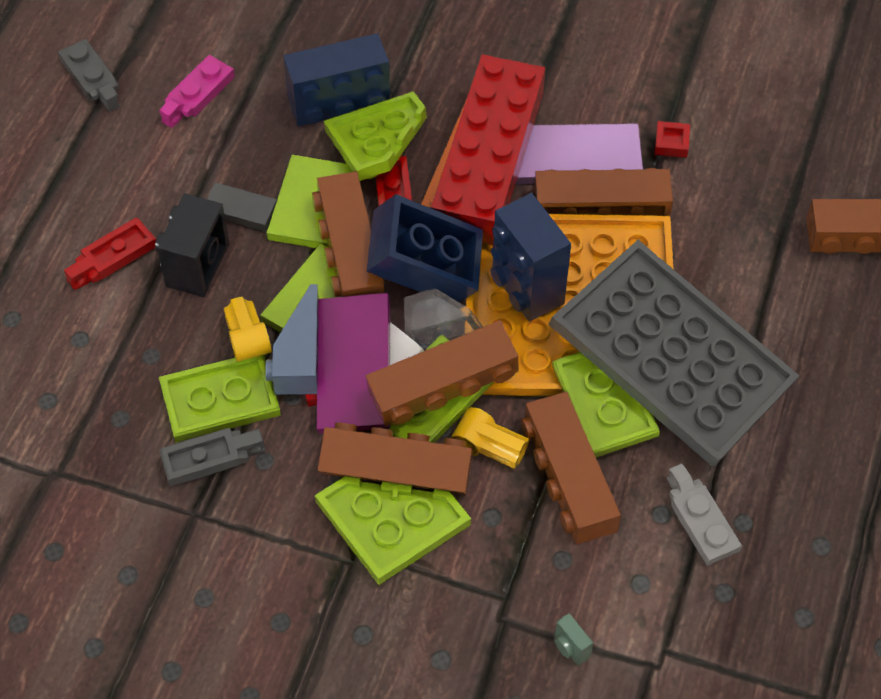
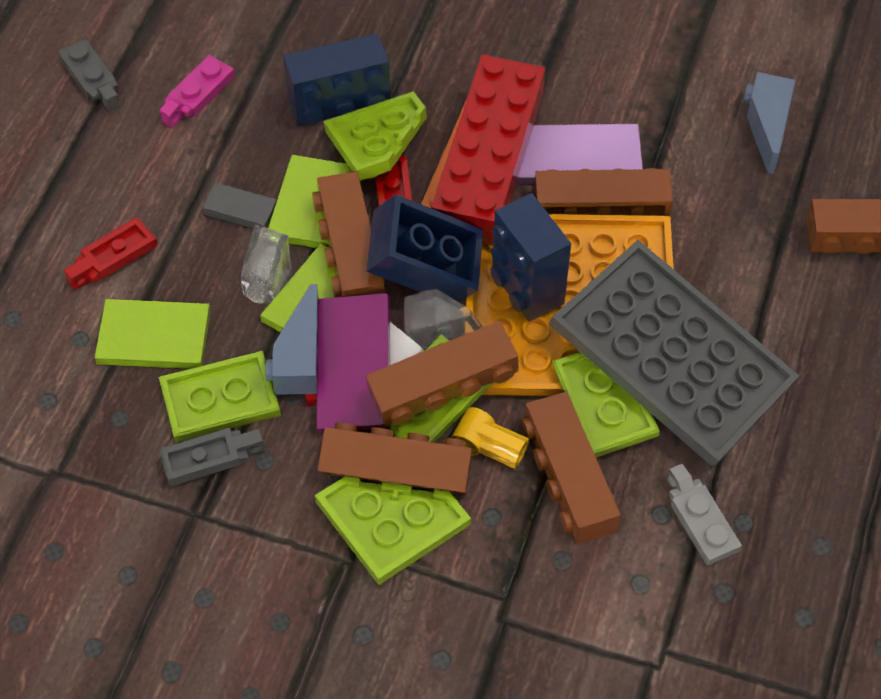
black brick [155,193,230,297] -> none
yellow piece [224,297,272,362] -> none
sand green plate [554,613,593,666] -> none
red plate [654,121,690,158] -> none
none -> lime tile [95,299,211,369]
none -> clear slope [240,224,292,304]
none -> sand blue slope [743,72,795,174]

